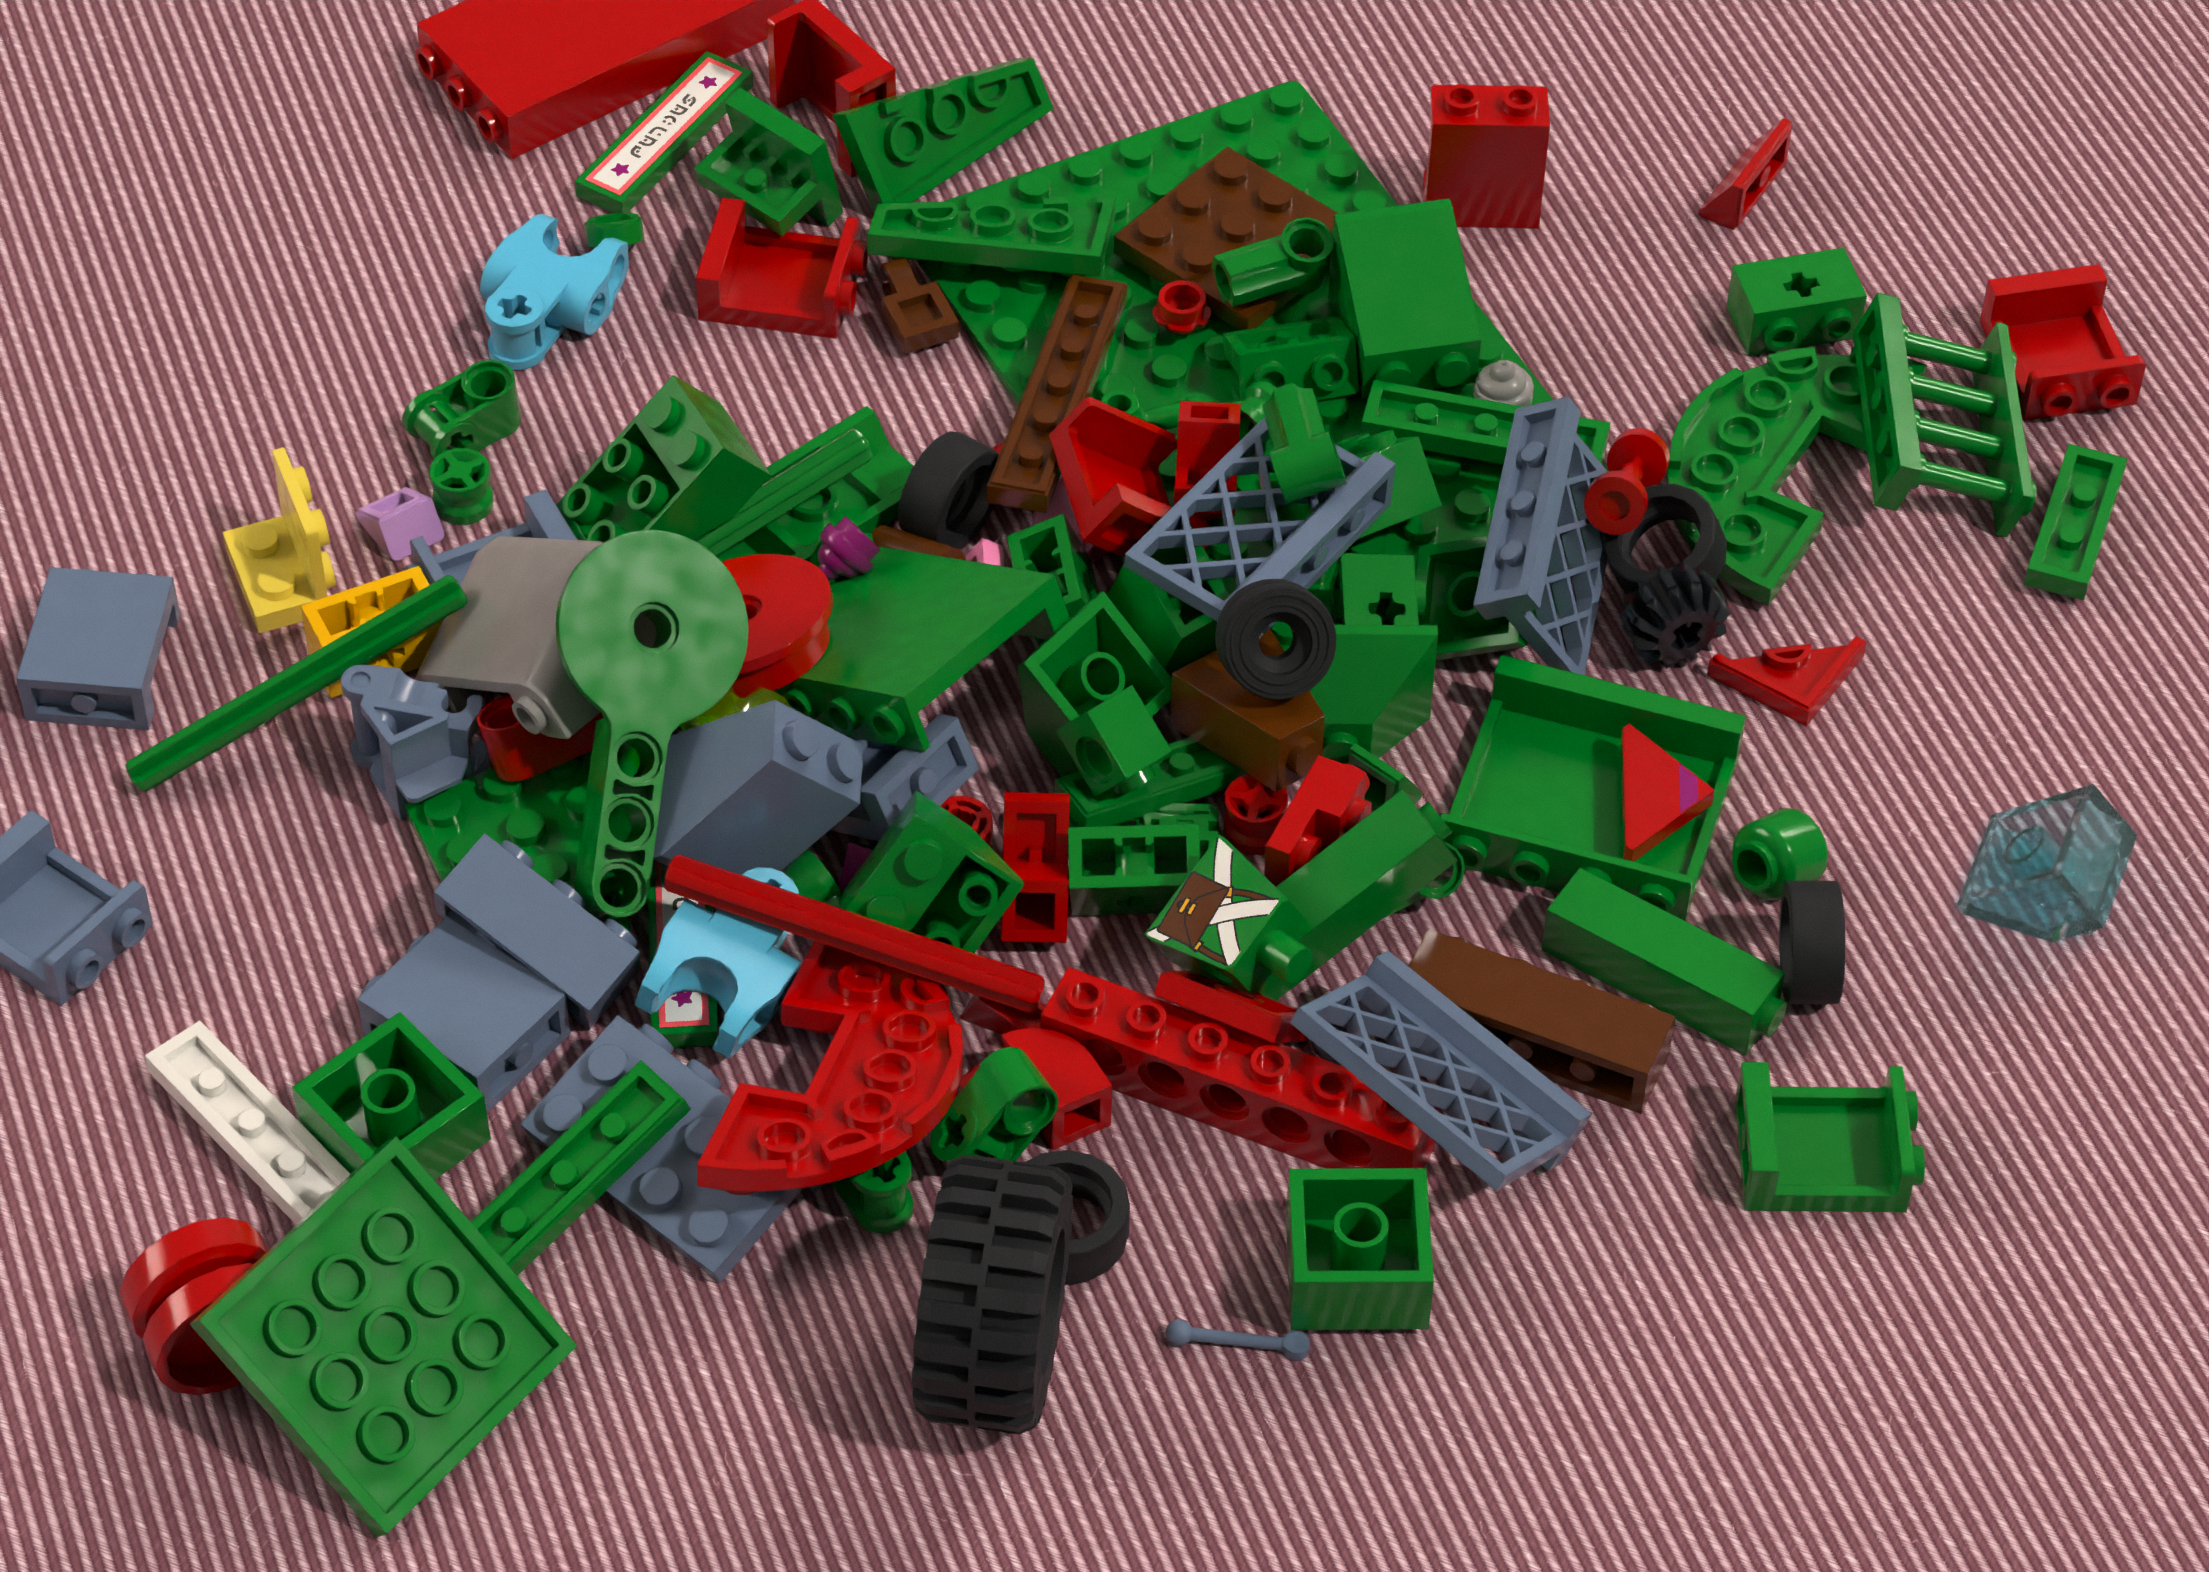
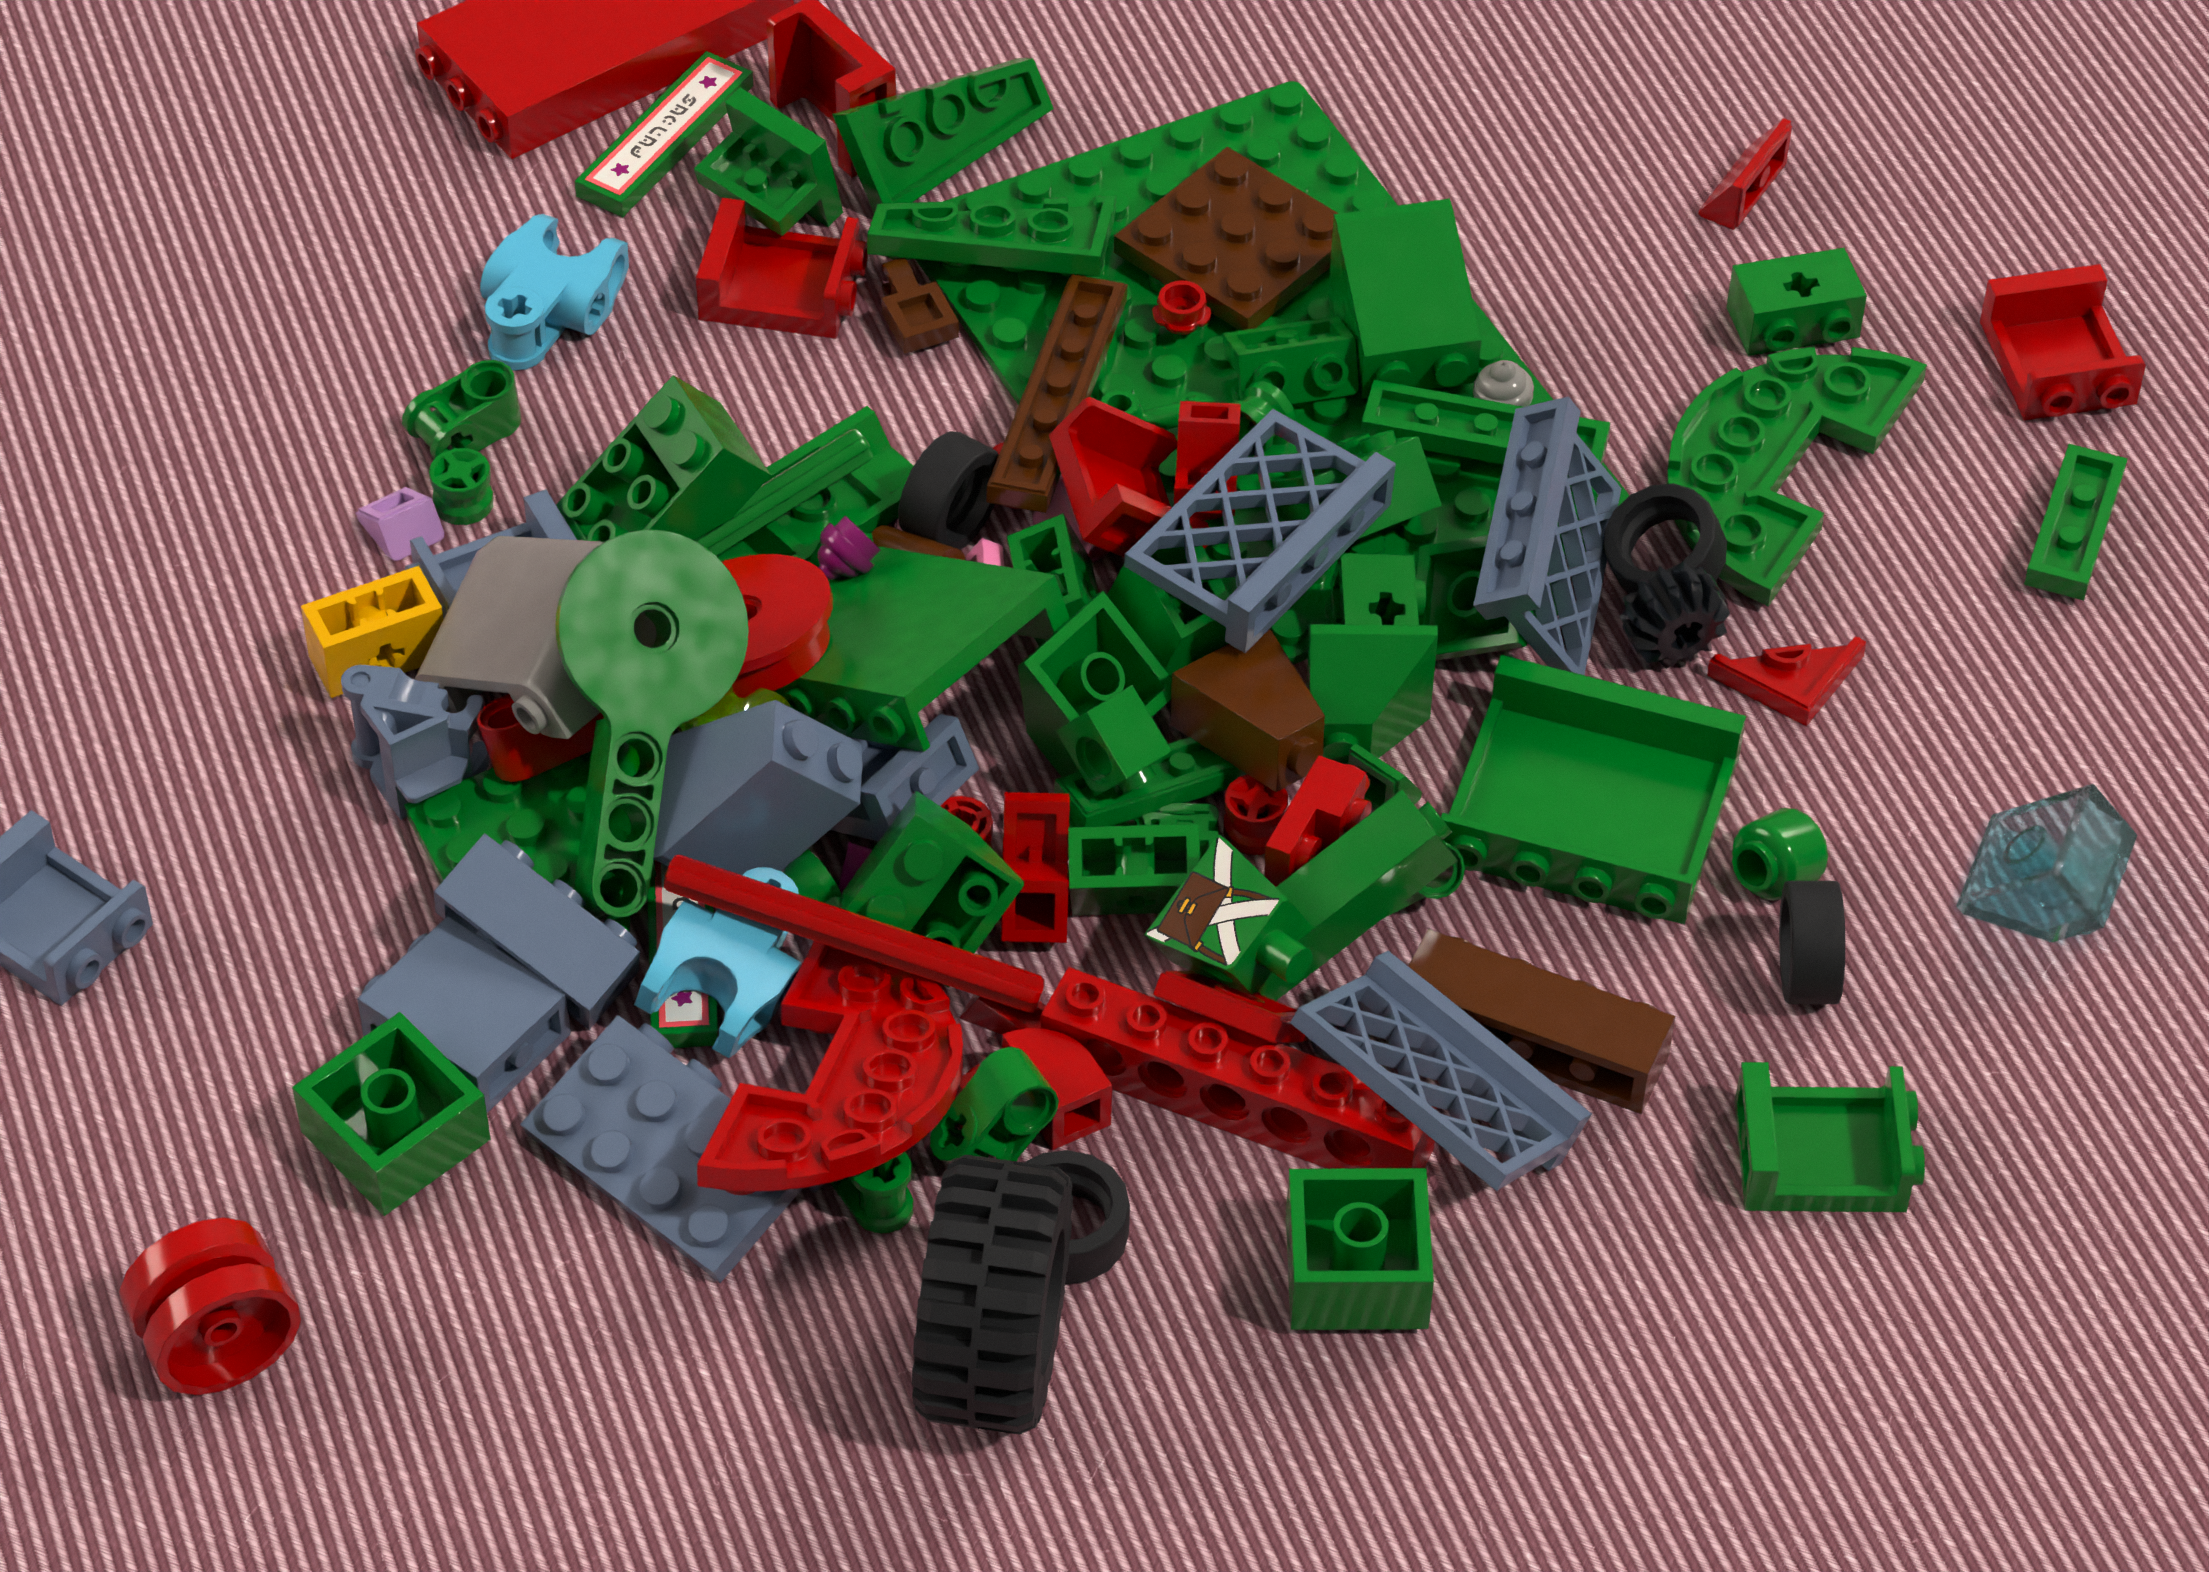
sand blue panel [16,567,180,730] -> none
green axle [125,575,467,791] -> none
white plate [145,1020,350,1225] -> none
green plate [190,1136,577,1537] -> none
light yellow bracket [223,447,336,634] -> none
green tile [471,1060,691,1276] -> none
green tile [584,213,644,248] -> none
sand blue hinge [1165,1319,1310,1361] -> none
green piece [1212,217,1334,307] -> none
black tyre [1215,579,1336,699] -> none
green piece [1262,383,1347,504] -> none
red panel [1422,84,1550,229] -> none
green brick [1542,868,1787,1055] -> none
red wheel [1584,428,1670,535] -> none
red tile [1621,723,1715,862] -> none
green fence [1853,292,2037,537] -> none

